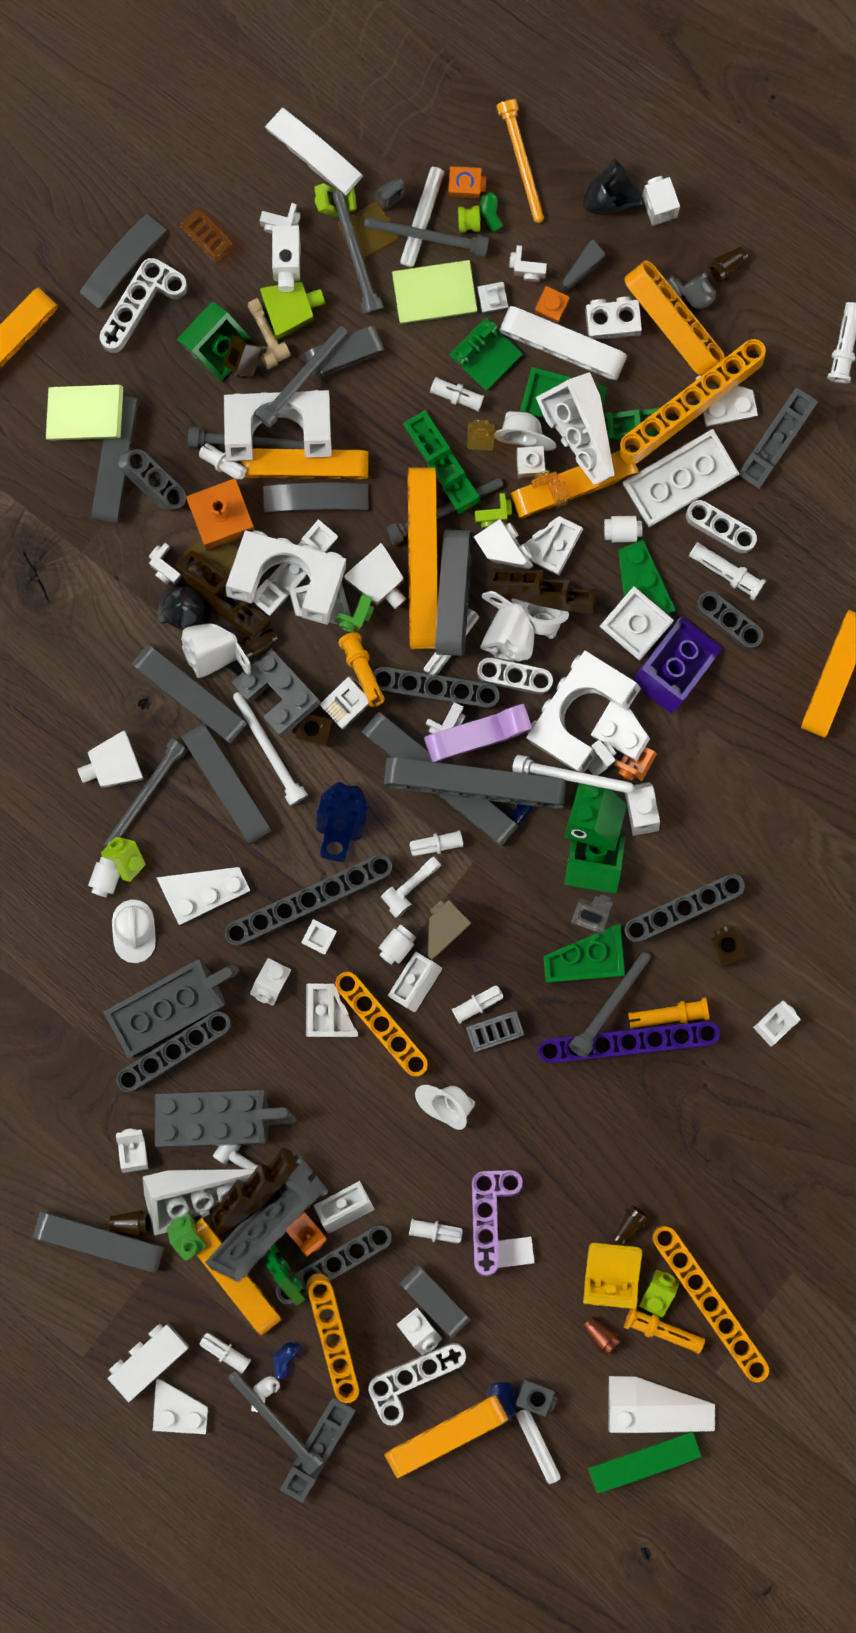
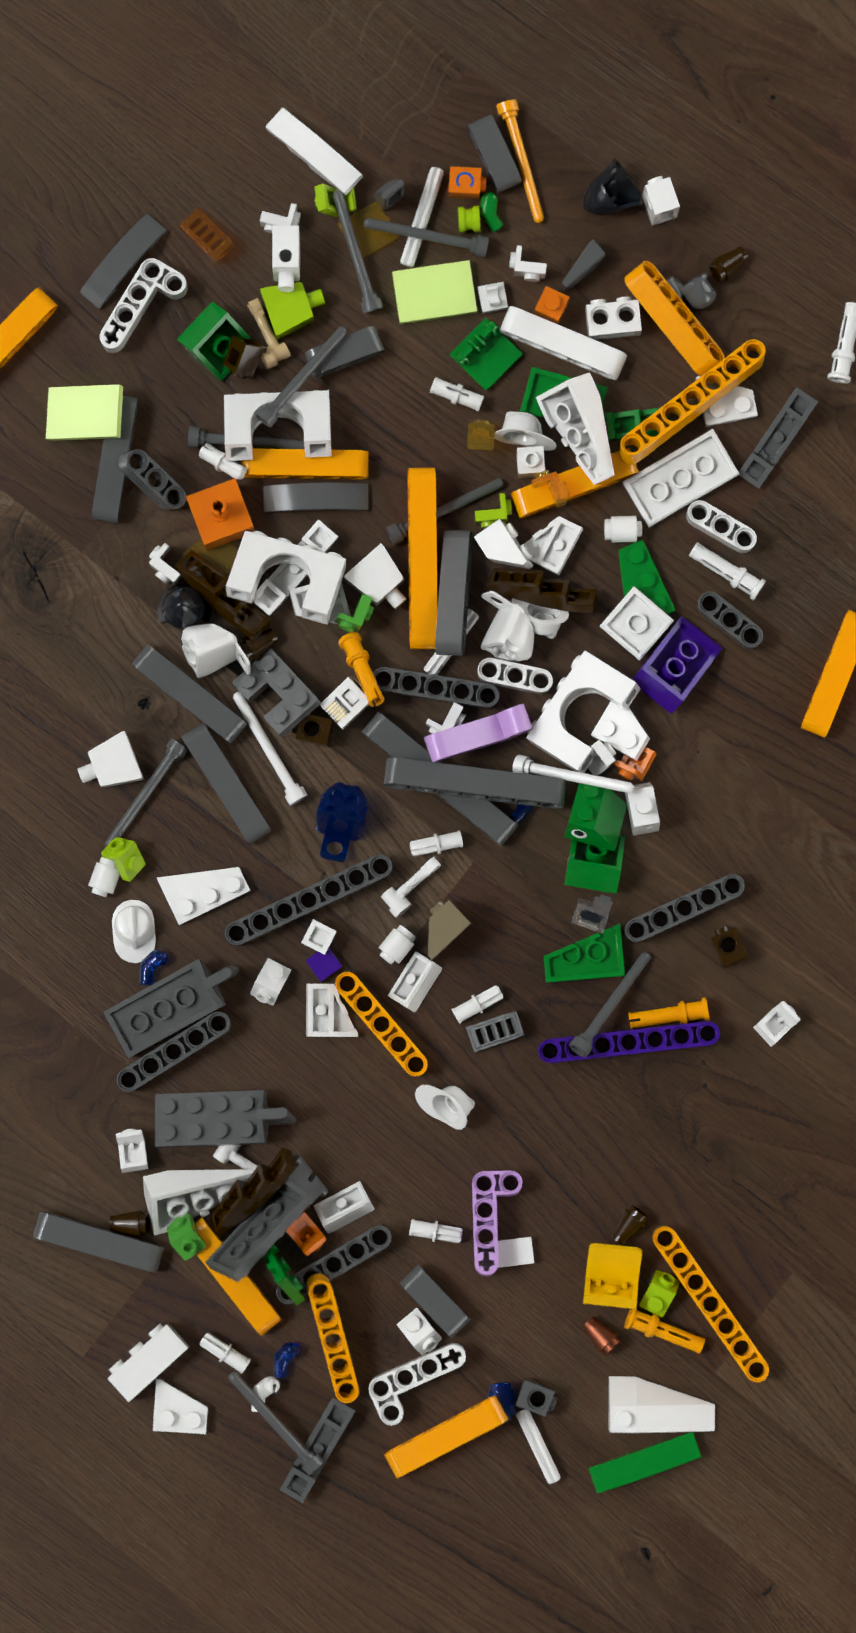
green slope [403,411,481,514] -> none
none -> clear blue arm [140,950,168,985]
none -> dark purple tile [306,948,342,982]
none -> dark grey beam [467,114,522,193]

